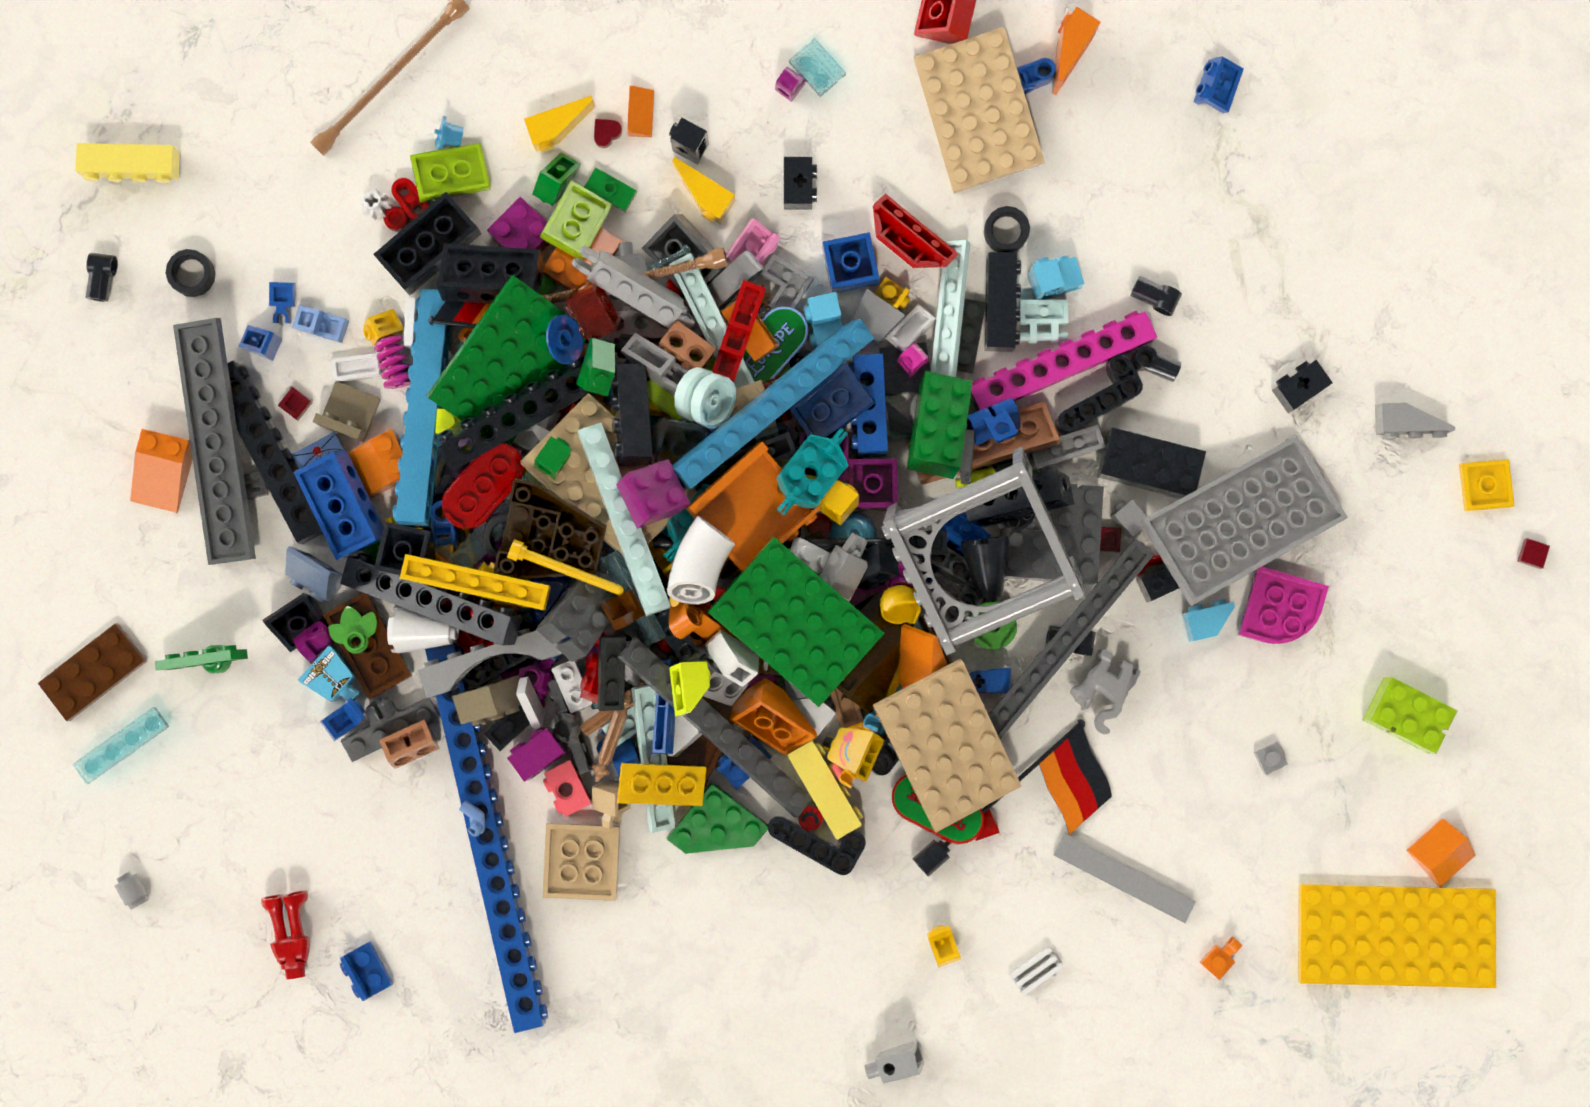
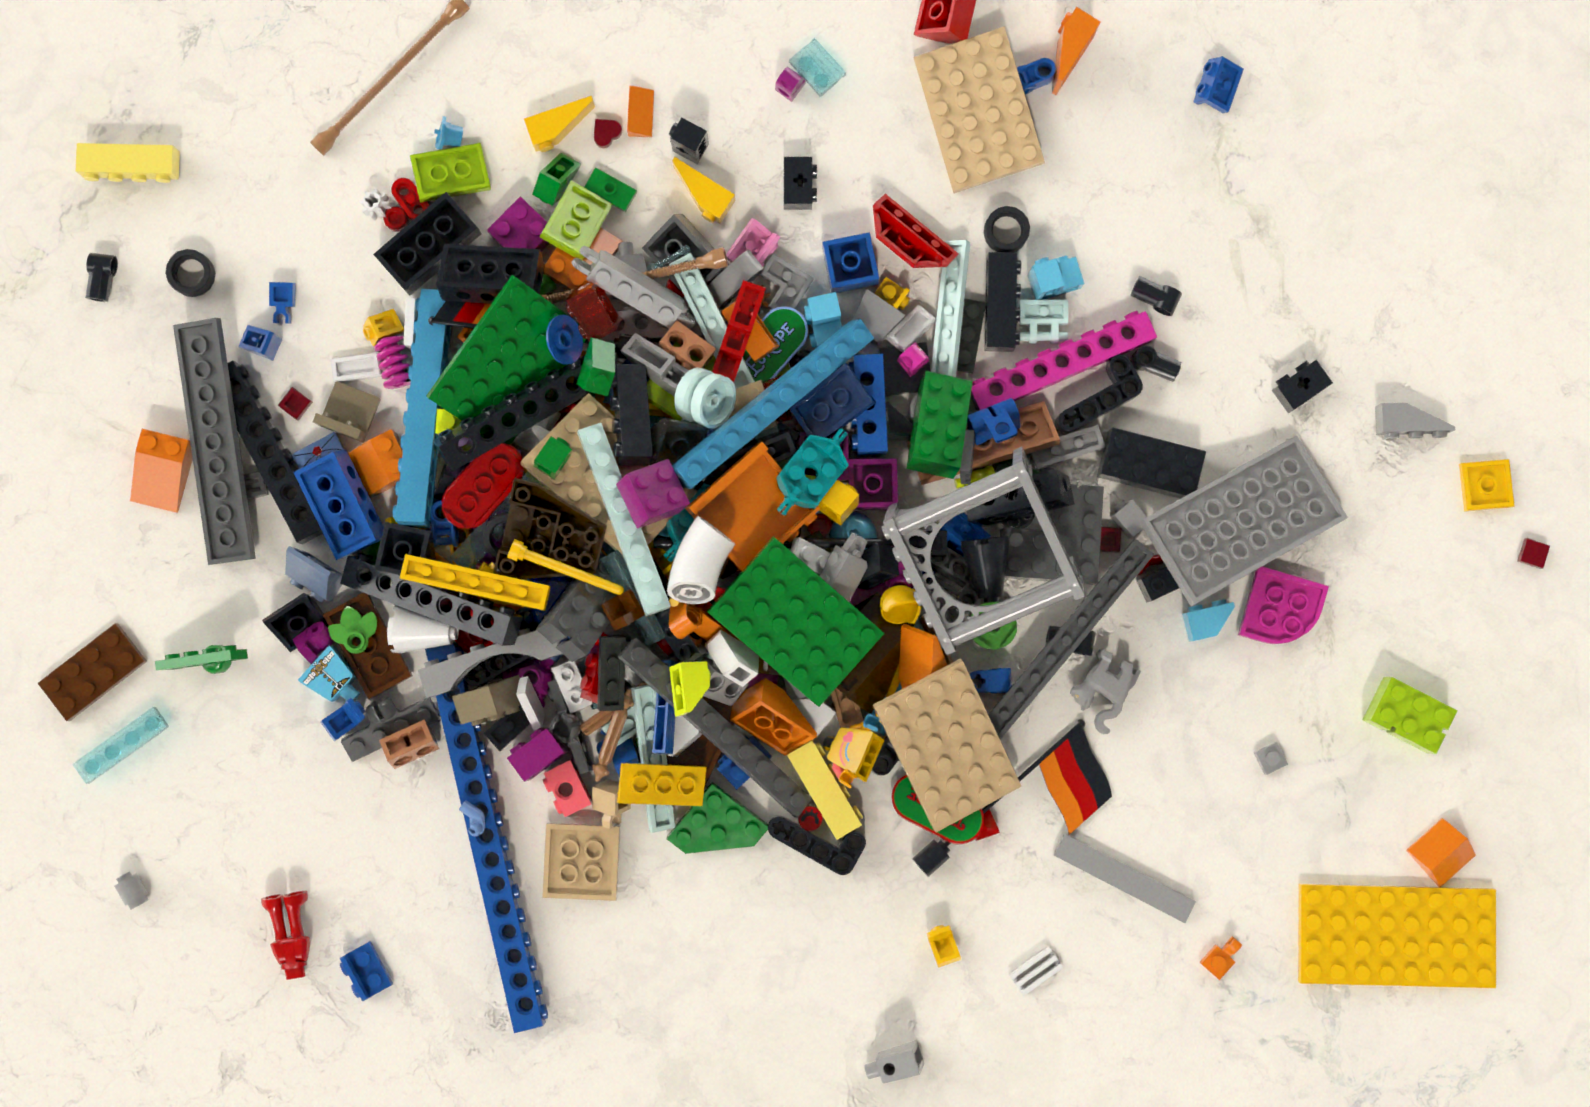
medium blue slope [292,305,349,343] -> none

